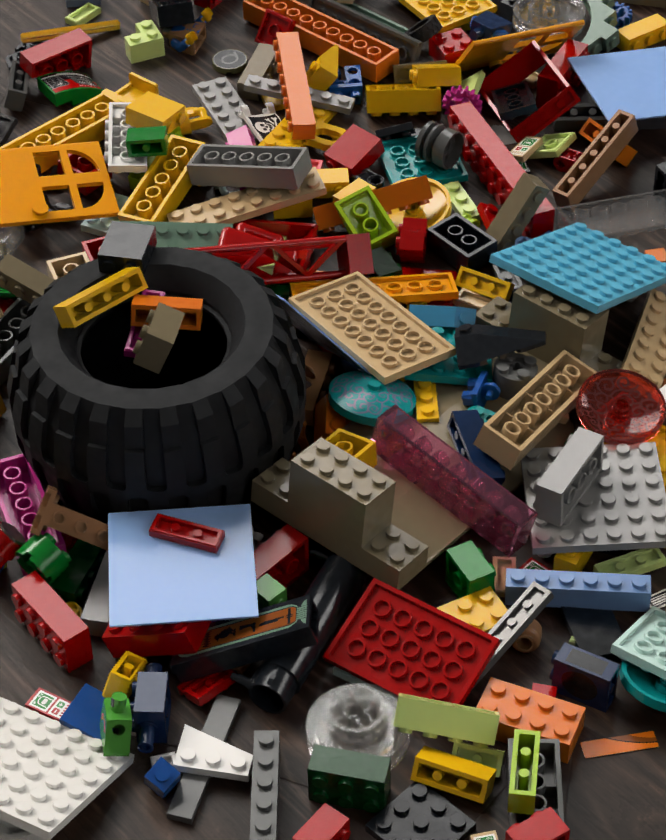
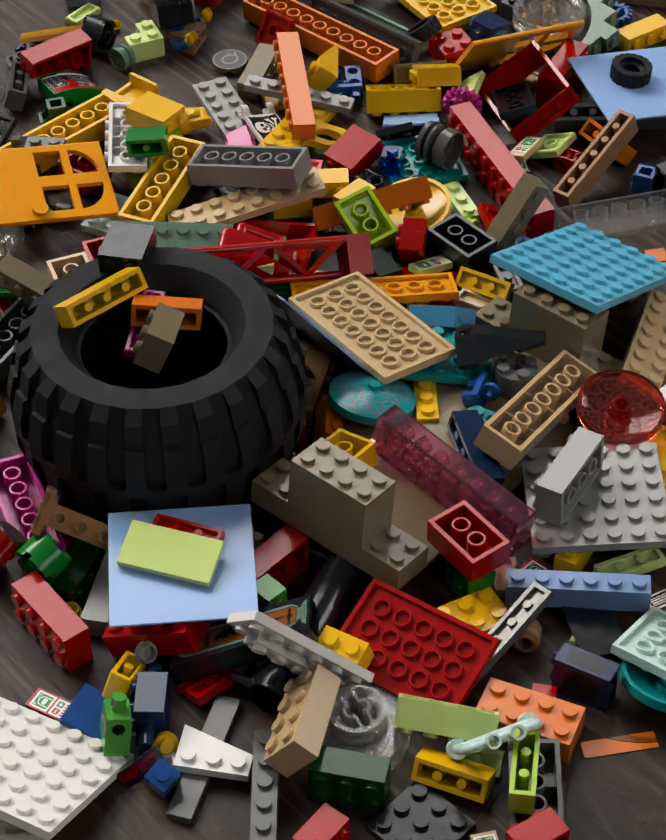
none -> dark grey hinge [11,135,66,156]
none -> dark green brick [38,97,74,126]
none -> black brick [81,15,117,55]
none -> sand green wheel [108,43,136,72]
none -> yellowish green tile [116,519,225,587]
none -> sticker [116,746,164,789]
none -> light grey plate [134,640,158,665]
none -> yellow plate [153,731,179,754]
none -> white plate [227,610,374,687]
none -> tan brick [263,663,341,777]
none -> yellow brick [318,625,374,669]
none -> clear blue slope [381,145,406,177]
none -> light blue door [382,113,440,129]
none -> yellowish green tile [408,255,453,274]
none -> red brick [427,500,511,583]
none -> light aqua bar [446,713,543,760]
none -> black tyre [610,53,653,89]
none -> blue brick [632,164,656,197]

